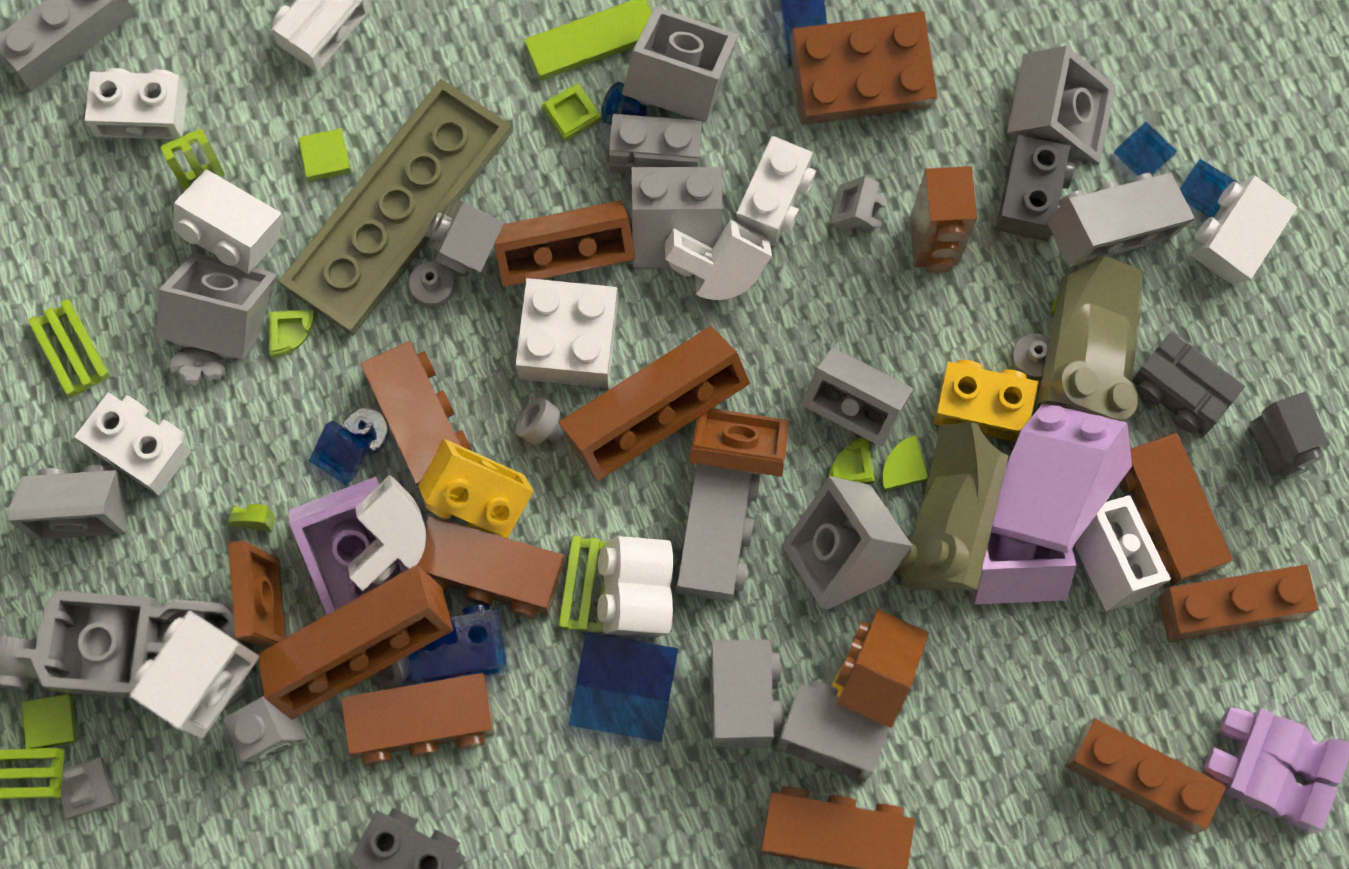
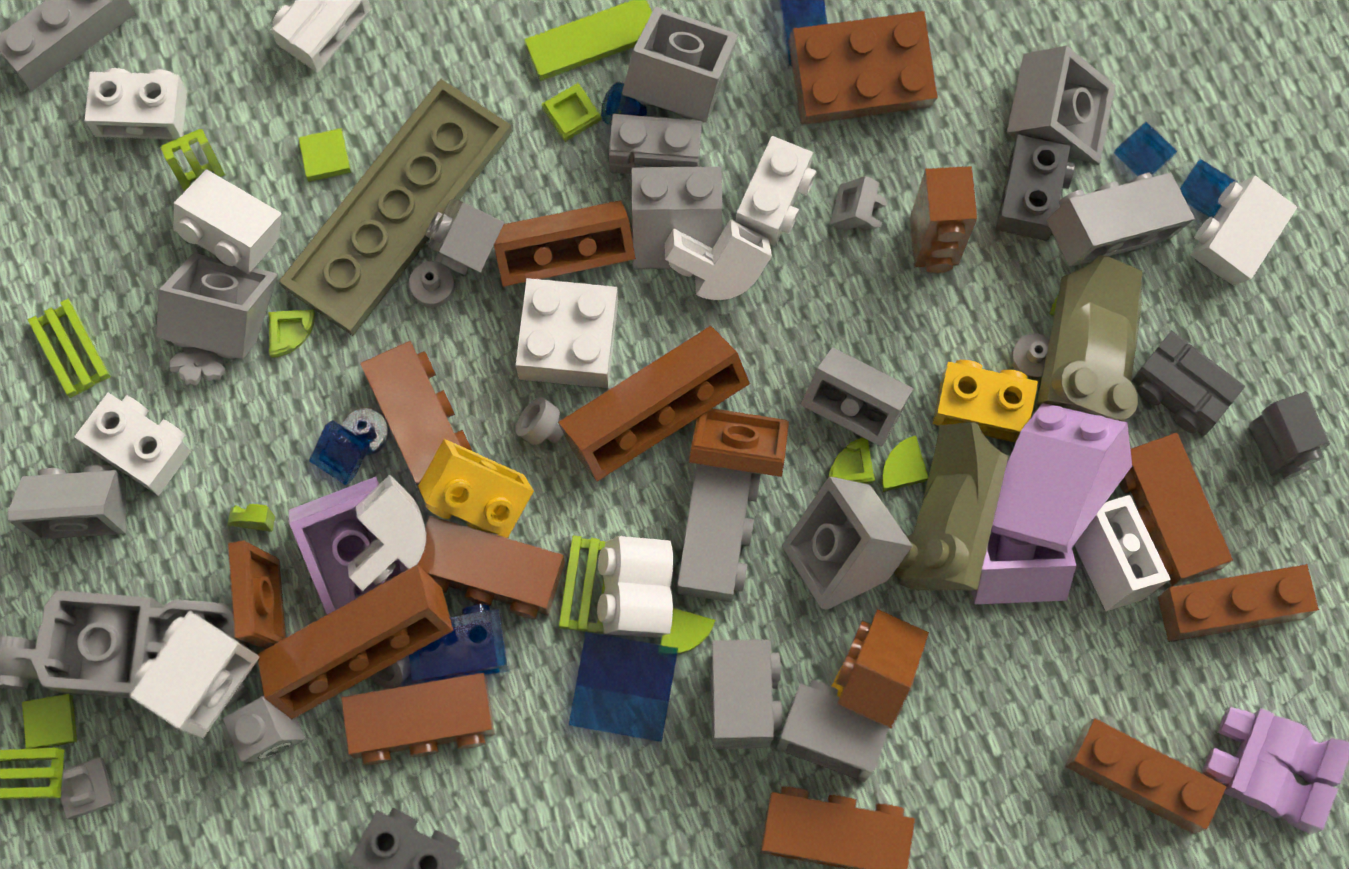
none -> lime tile [658,608,716,655]

